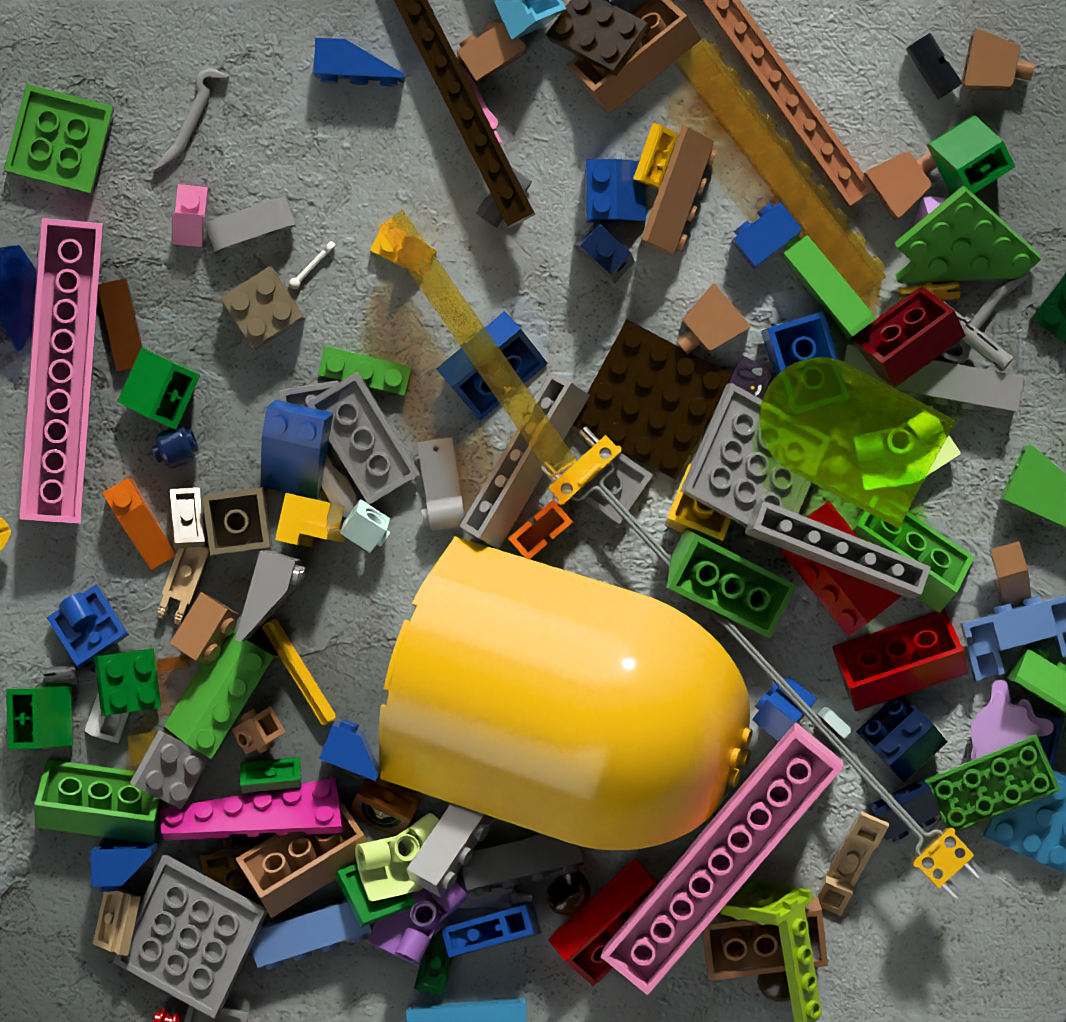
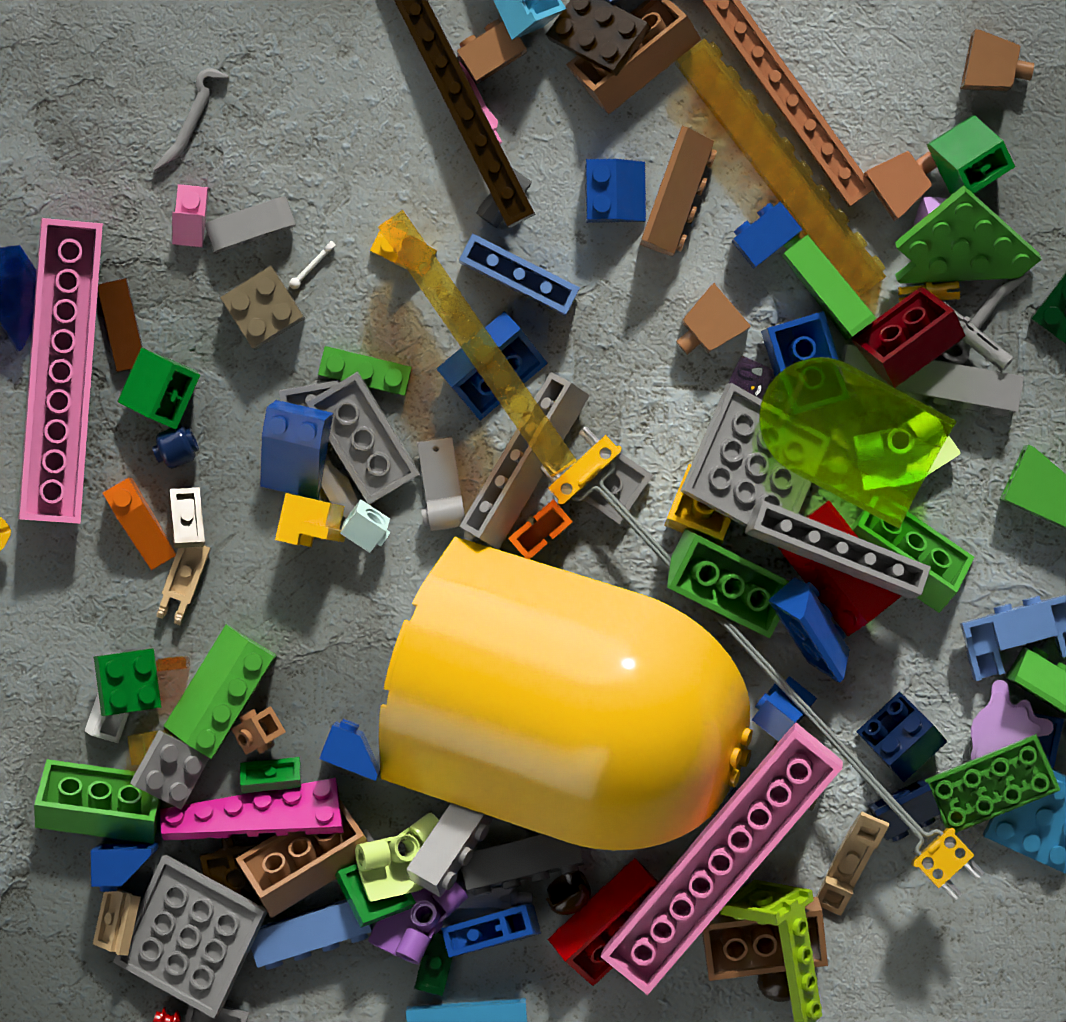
bright green plate [4,84,115,194] -> none
green slope [6,686,73,750] -> none
dark grey pin [43,662,97,687] -> none
blue plate [46,584,129,668] -> none
medium nougat brick [170,592,240,666] -> none
dark tan brick [202,487,273,555] -> none
light grey slope [235,550,307,642] -> none
yellow axle [262,619,336,725] -> none
blue slope [314,37,405,87] -> none
dark orange panel [349,777,421,837] -> none
dark brown plate [572,319,732,480] -> none
dark blue torso [574,223,635,284] -> none
yellow plate [633,123,678,190] -> none
light aqua tile [817,707,851,739] -> none
red slope [832,609,968,711] -> none
black pin [905,33,963,100] -> none
medium nougat slope [989,541,1032,606] -> none
none -> medium blue brick [459,233,580,317]
none -> blue slope [768,577,850,683]

